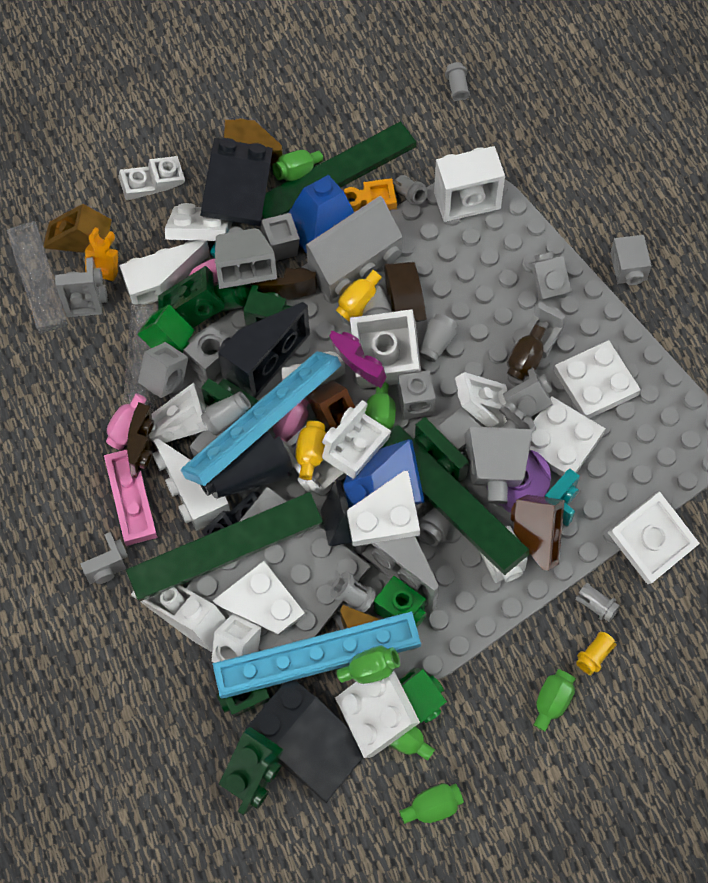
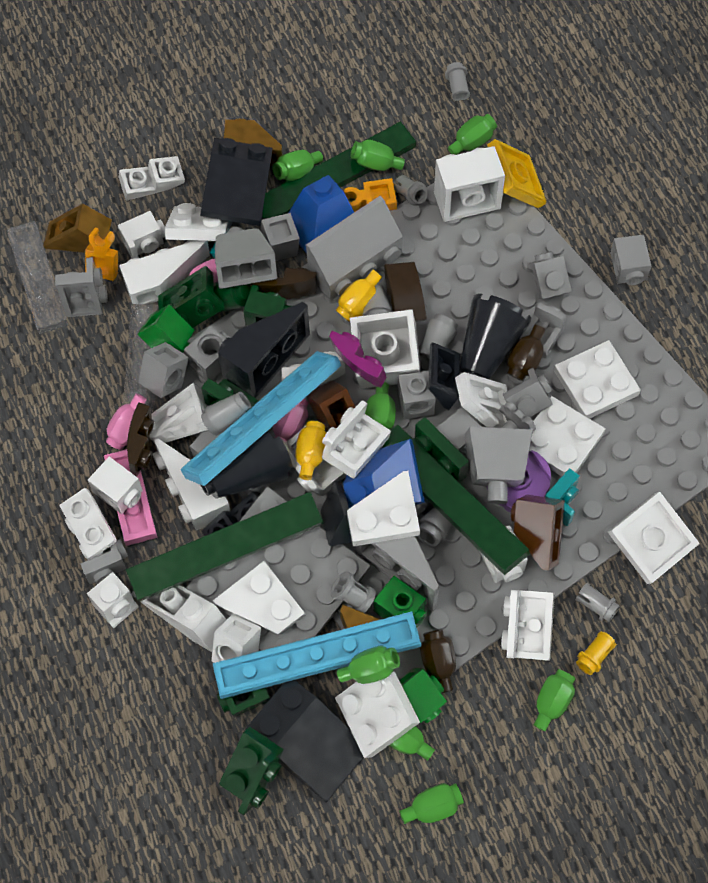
none -> white bracket [59,488,117,560]
none -> white brick [87,572,139,628]
none -> white brick [88,456,143,514]
none -> white brick [118,211,165,259]
none -> bright green plant [351,140,405,171]
none -> dark brown plant [420,629,456,693]
none -> black slope [428,342,460,410]
none -> bright green plant [448,114,497,155]
none -> black cone [460,293,531,379]
none -> yellow tile [487,139,546,208]
none -> white bracket [501,590,555,660]

